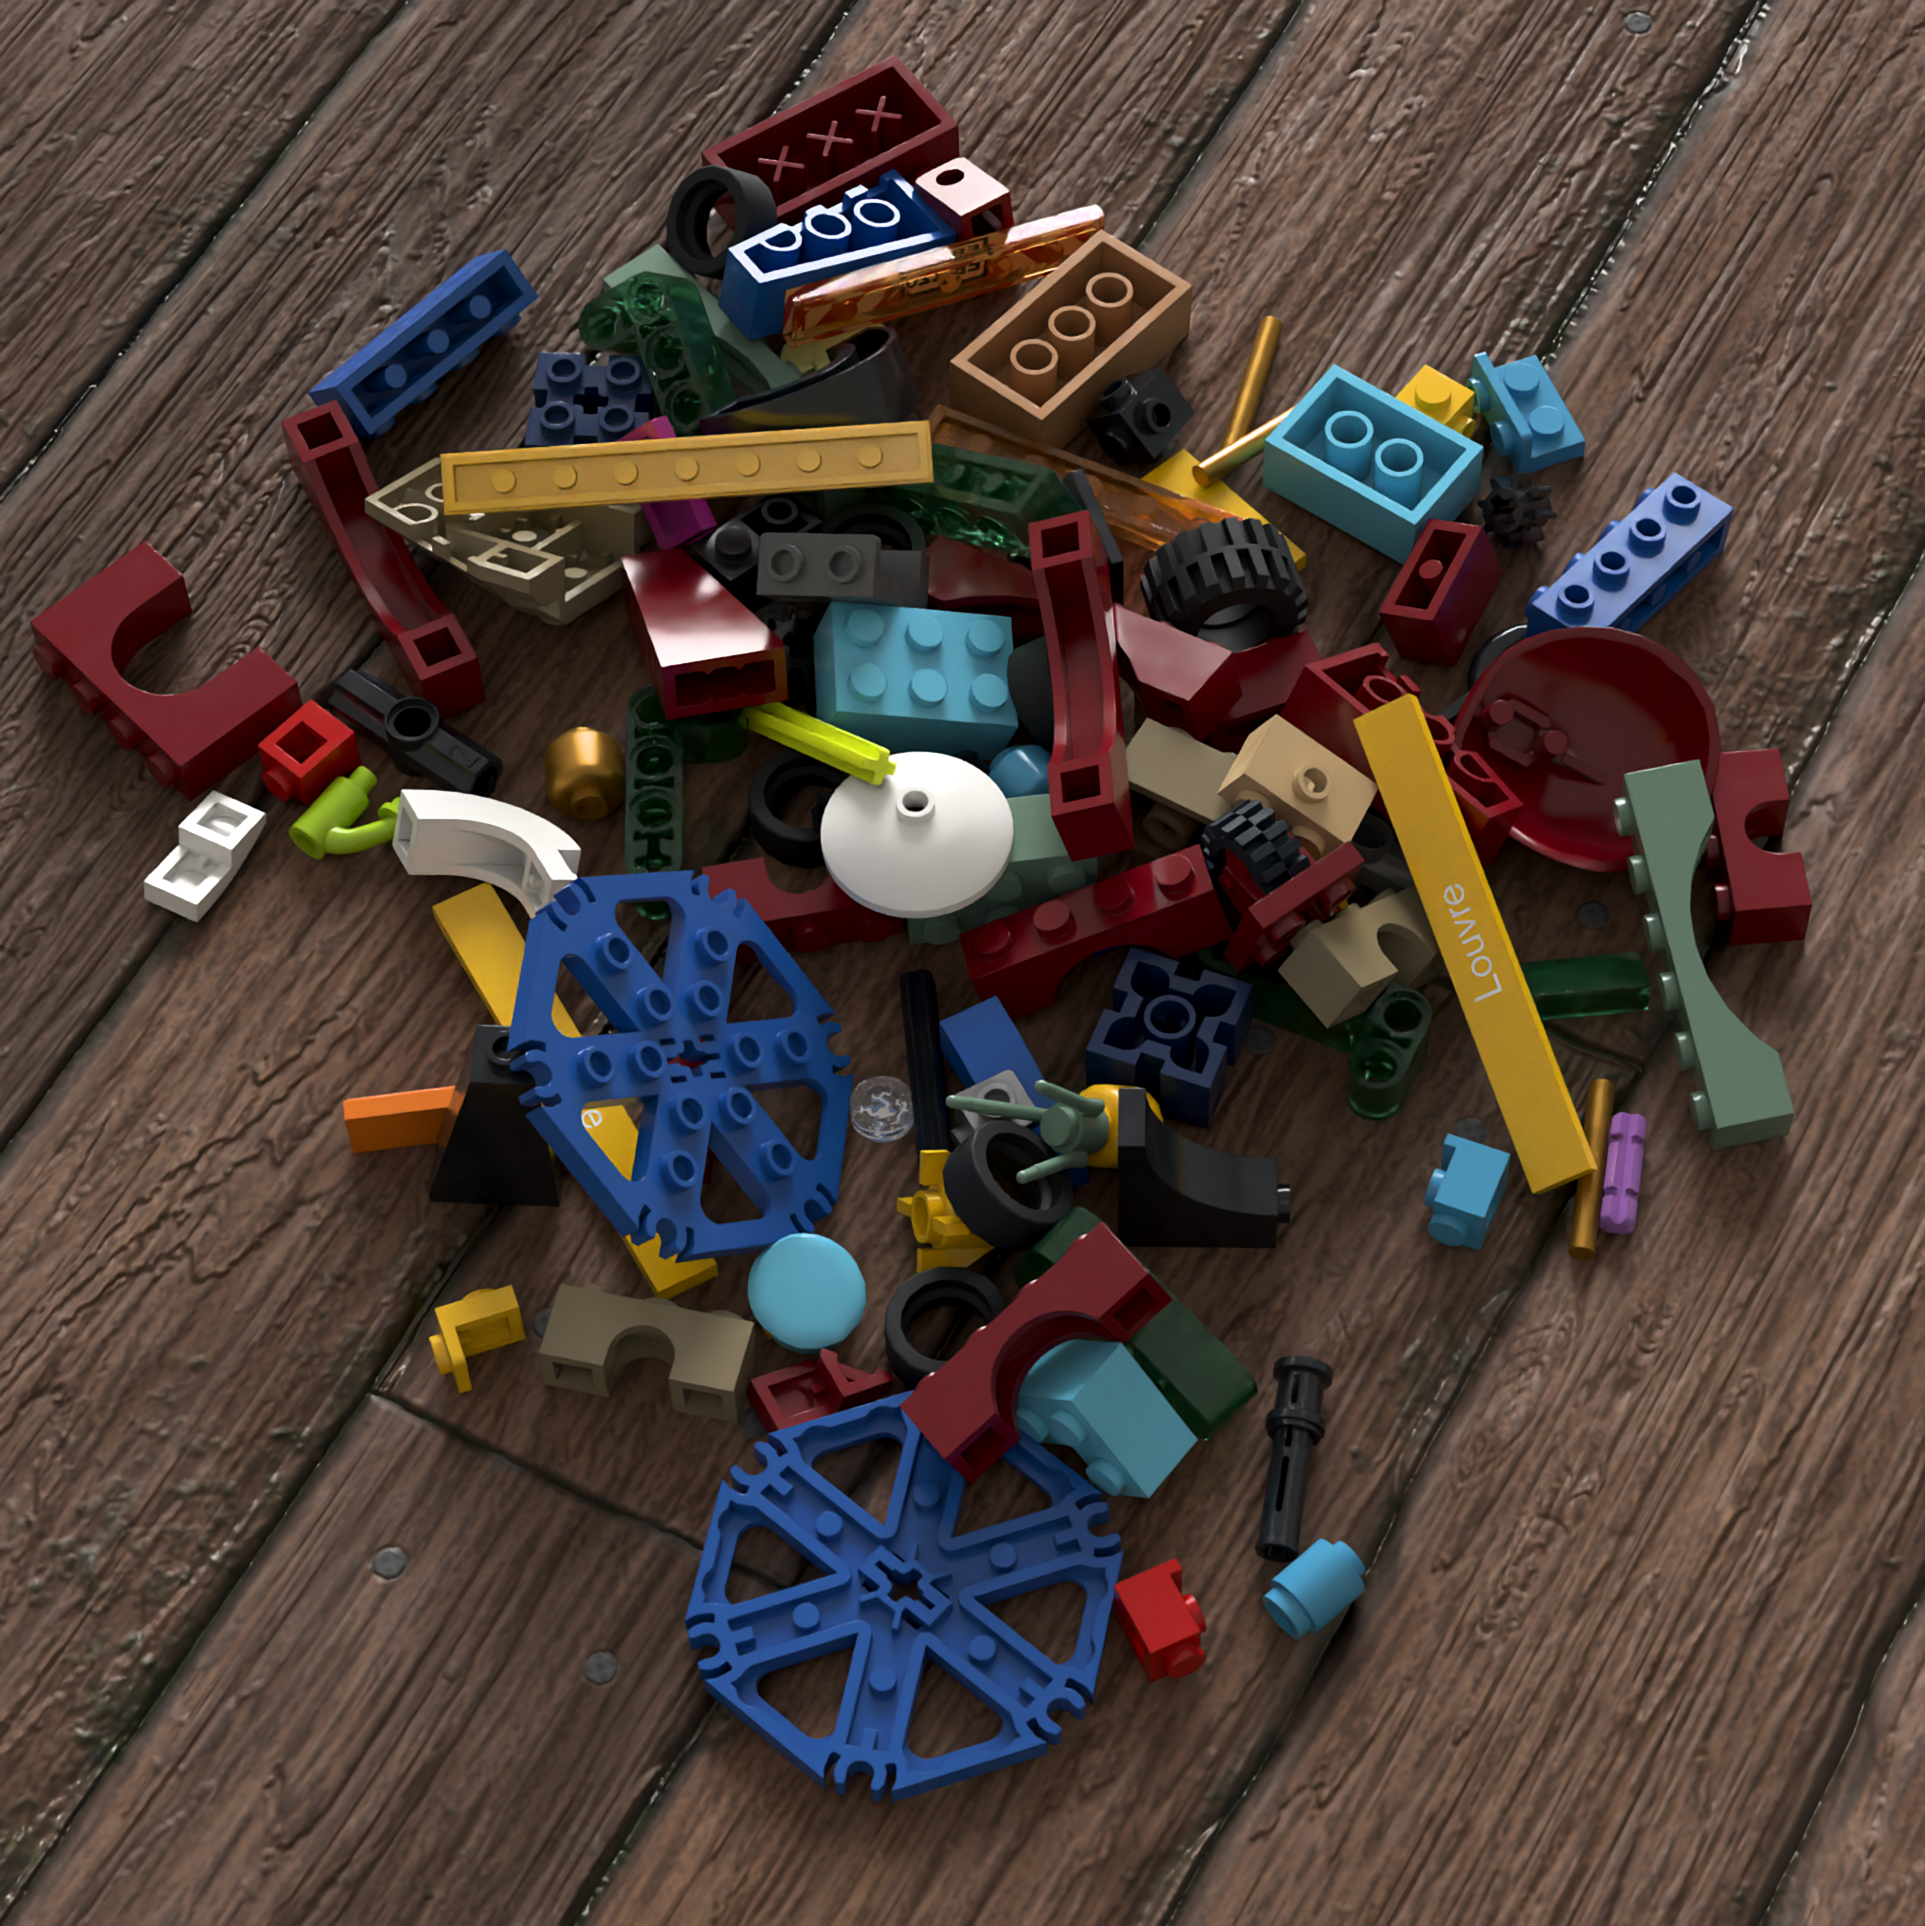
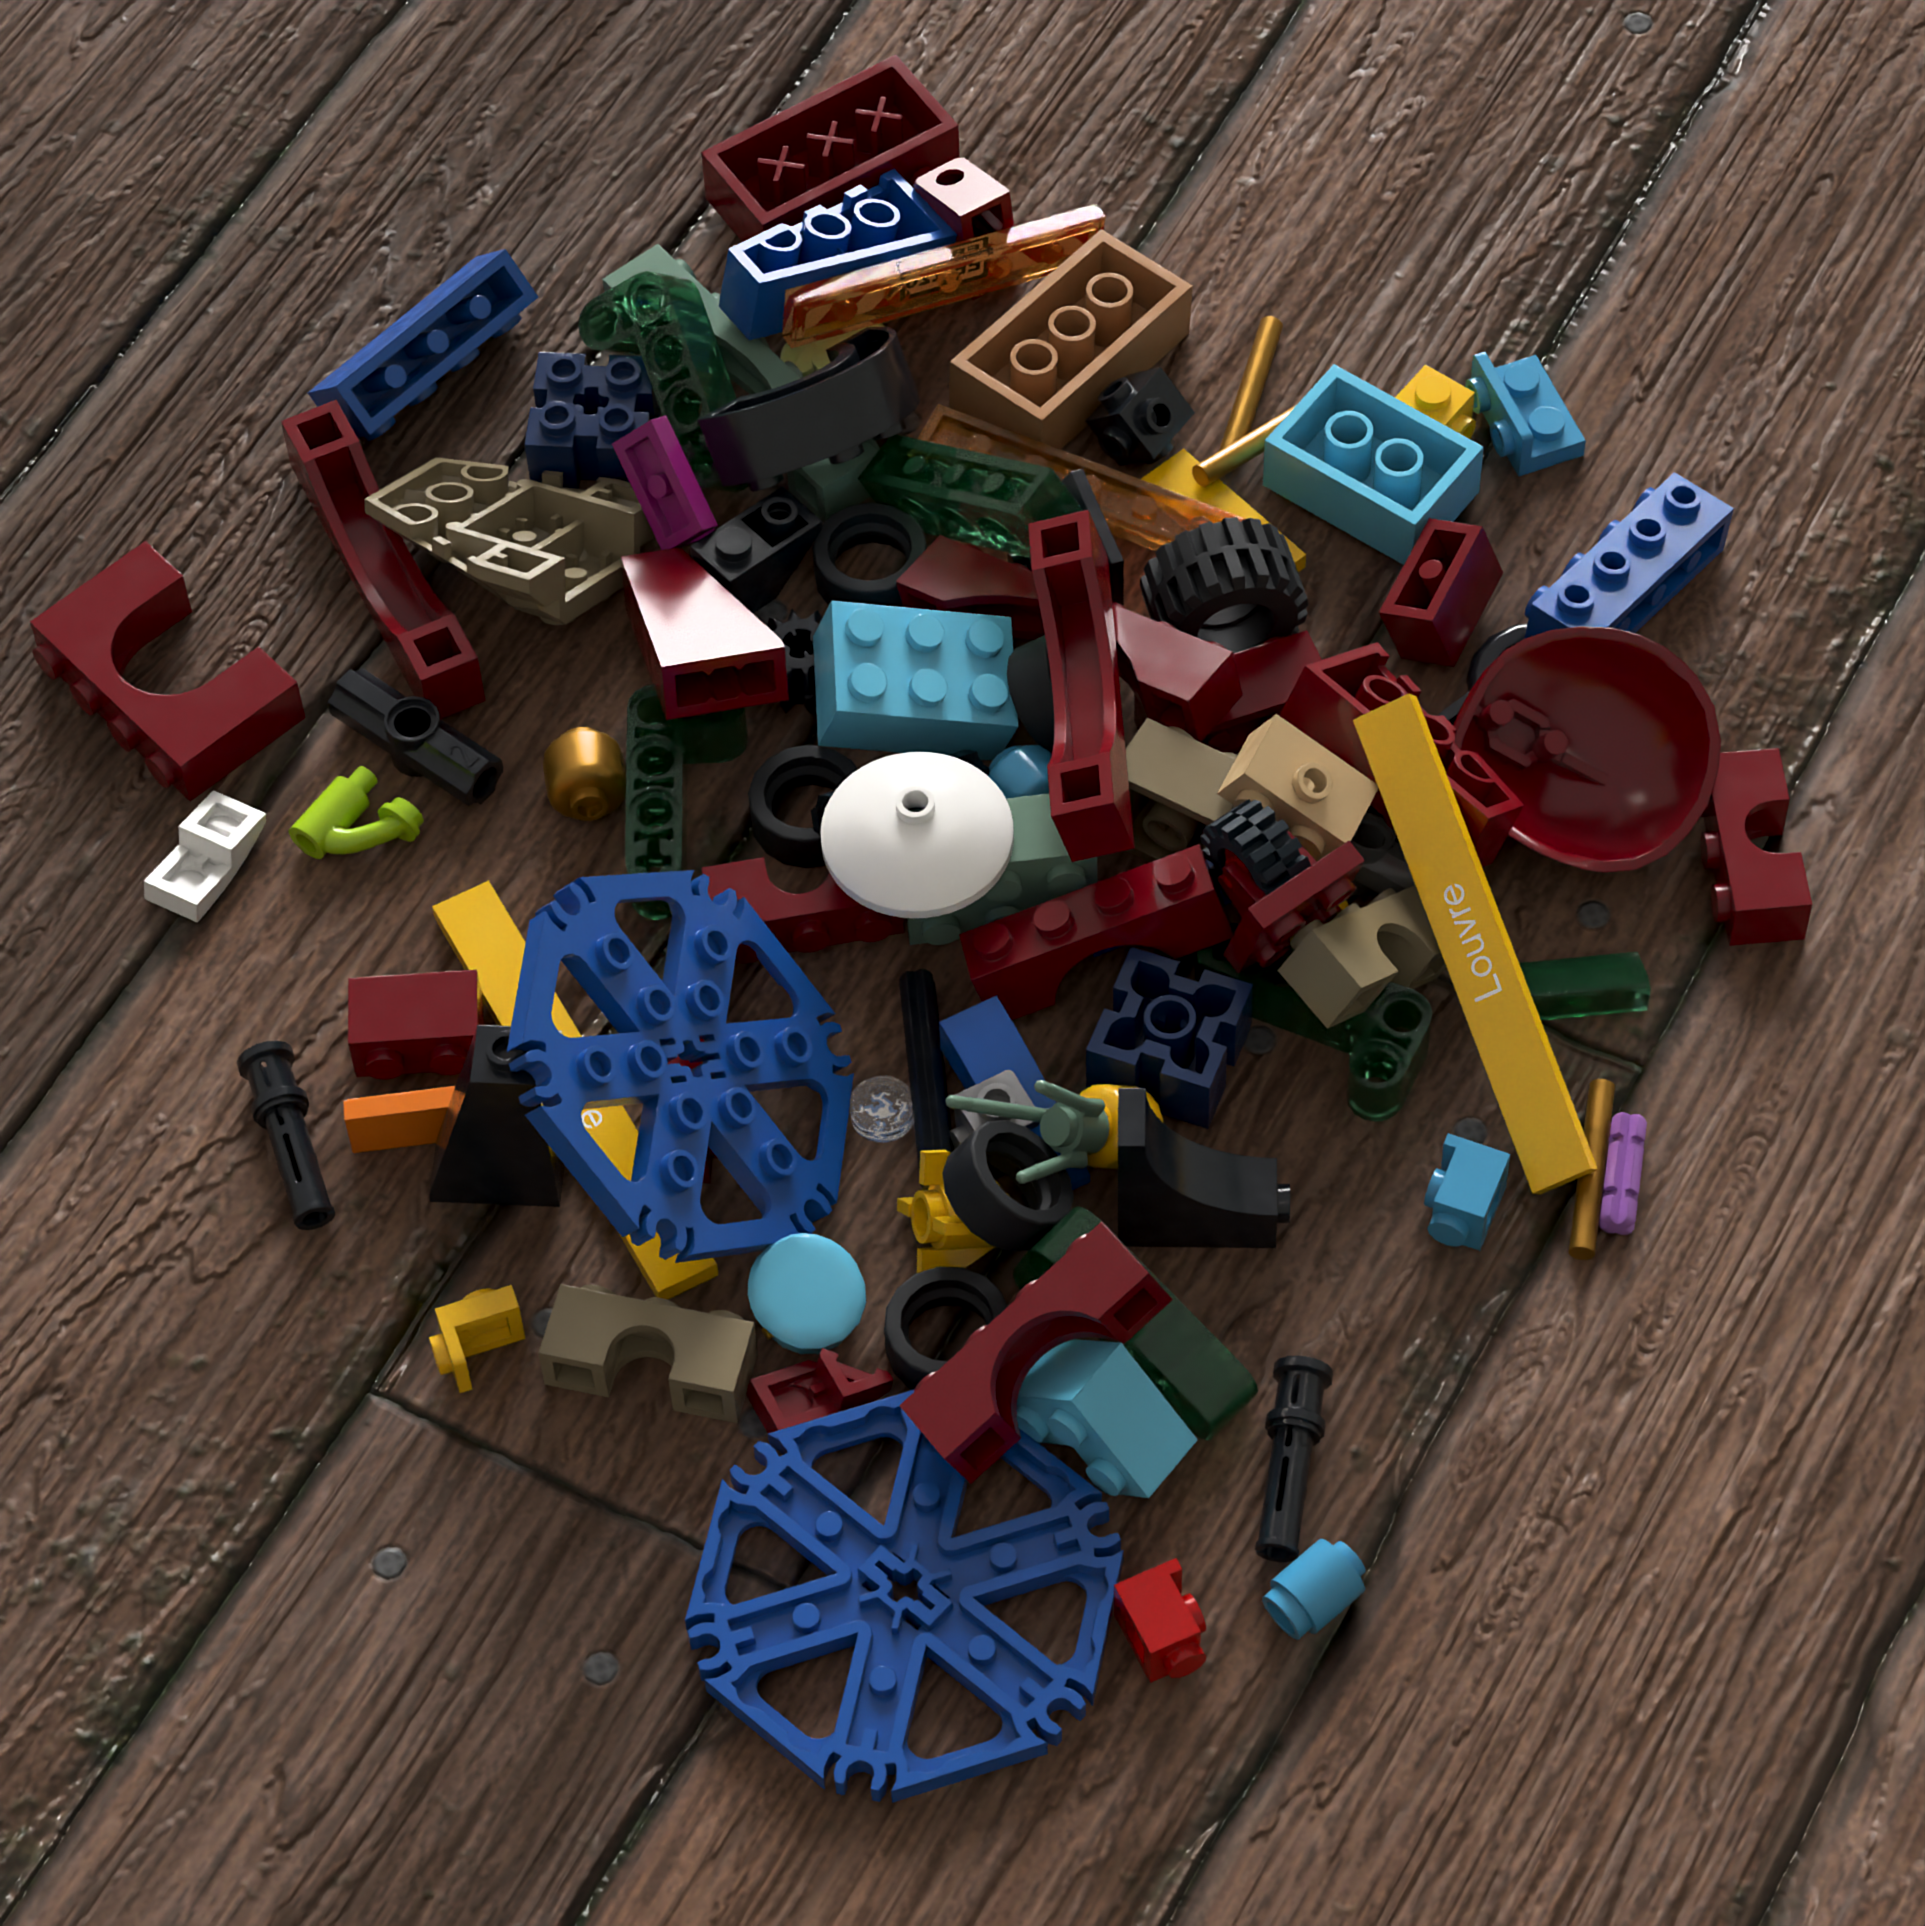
red brick [257,699,362,807] -> none
white arch [392,790,581,919] -> none
yellow tile [440,420,934,517] -> none
black tyre [666,165,777,281] -> none
neon yellow axle [741,702,897,785] -> none
dark grey panel [756,532,930,612] -> none
black gear [1477,472,1557,548] -> none
sand green arch [1612,759,1795,1150] -> none
none -> black pin [236,1040,336,1230]
none -> dark red brick [348,969,484,1080]

